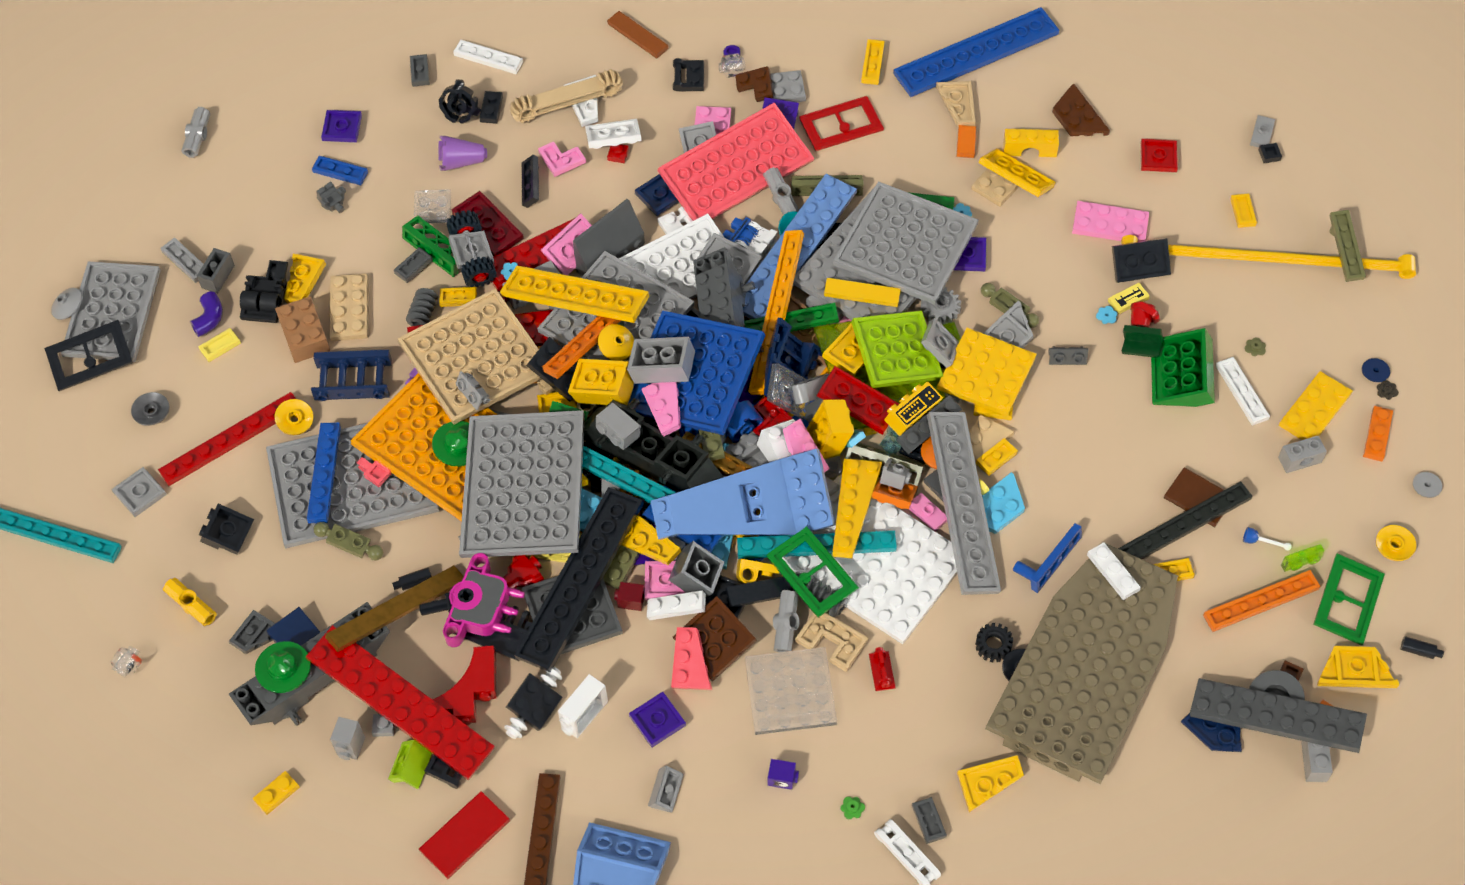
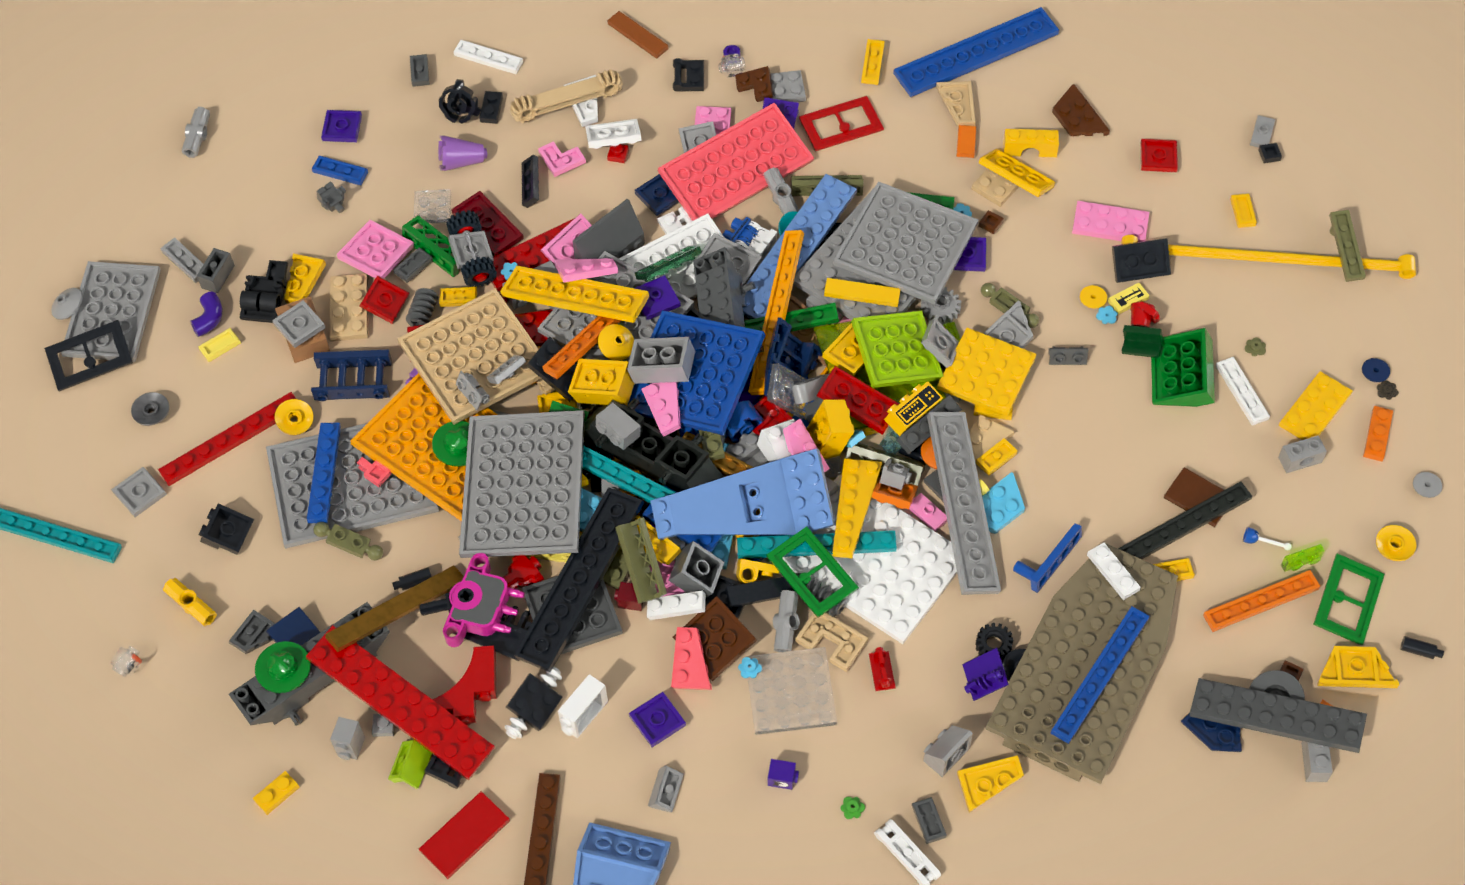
none -> light grey plate [272,300,326,348]
none -> bright pink plate [337,220,414,279]
none -> red plate [359,276,410,324]
none -> light grey plate [487,355,526,384]
none -> bright pink wing [555,258,618,282]
none -> olive fence [615,517,667,604]
none -> dark purple plate [634,275,681,320]
none -> clear green plate [635,246,702,282]
none -> medium azure plant [738,657,762,678]
none -> light grey slope [924,725,973,777]
none -> dark purple hinge [962,648,1009,701]
none -> reddish brown plate [978,210,1004,234]
none -> blue plate [1051,606,1150,744]
none -> yellow piece [1080,285,1107,309]

